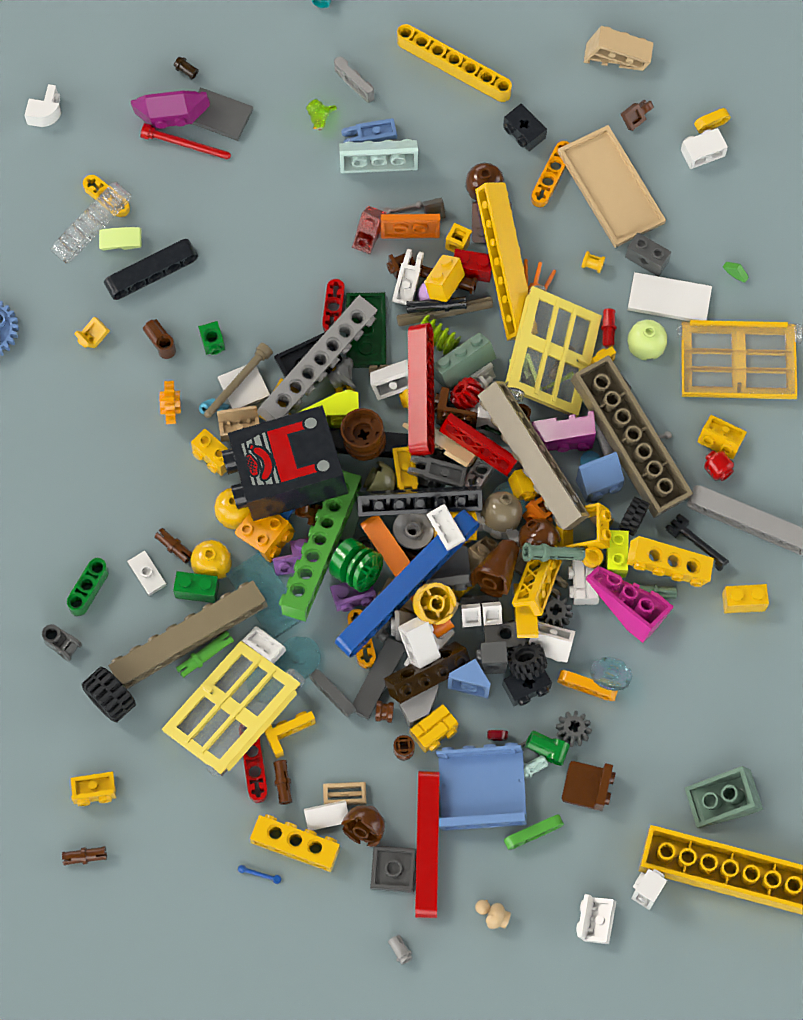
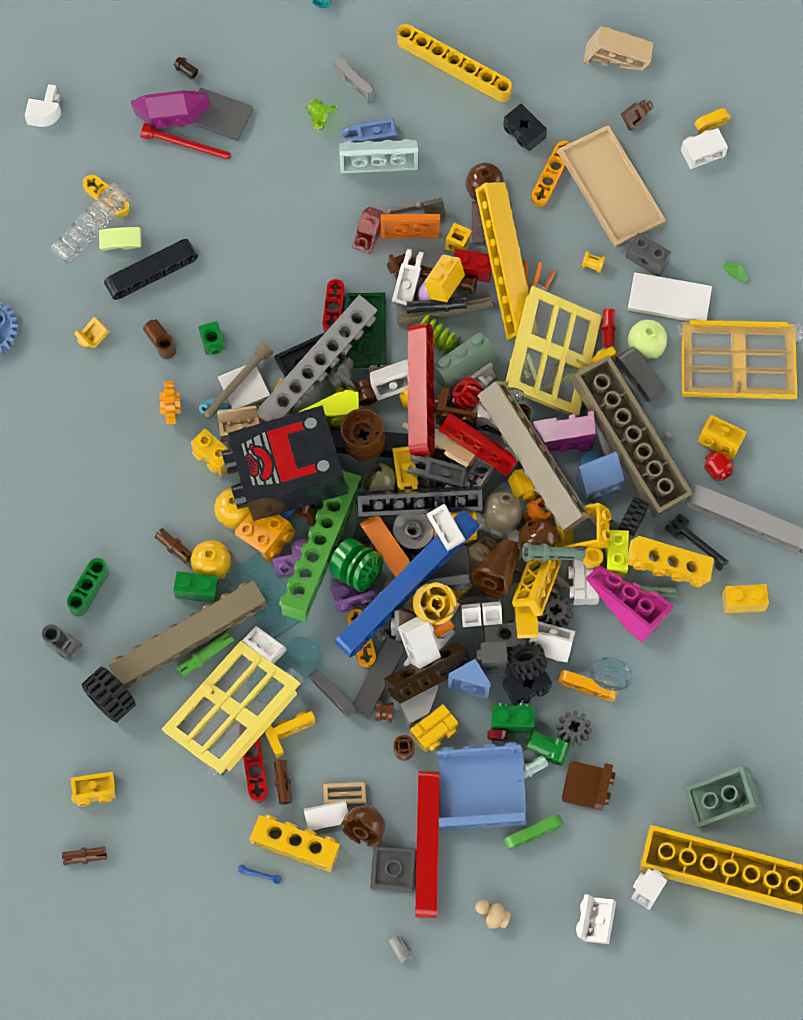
white plate [127,551,167,596] -> none
none -> reddish brown wheel [355,379,378,406]
none -> green brick [491,703,534,733]
none -> dark grey beam [615,346,666,402]

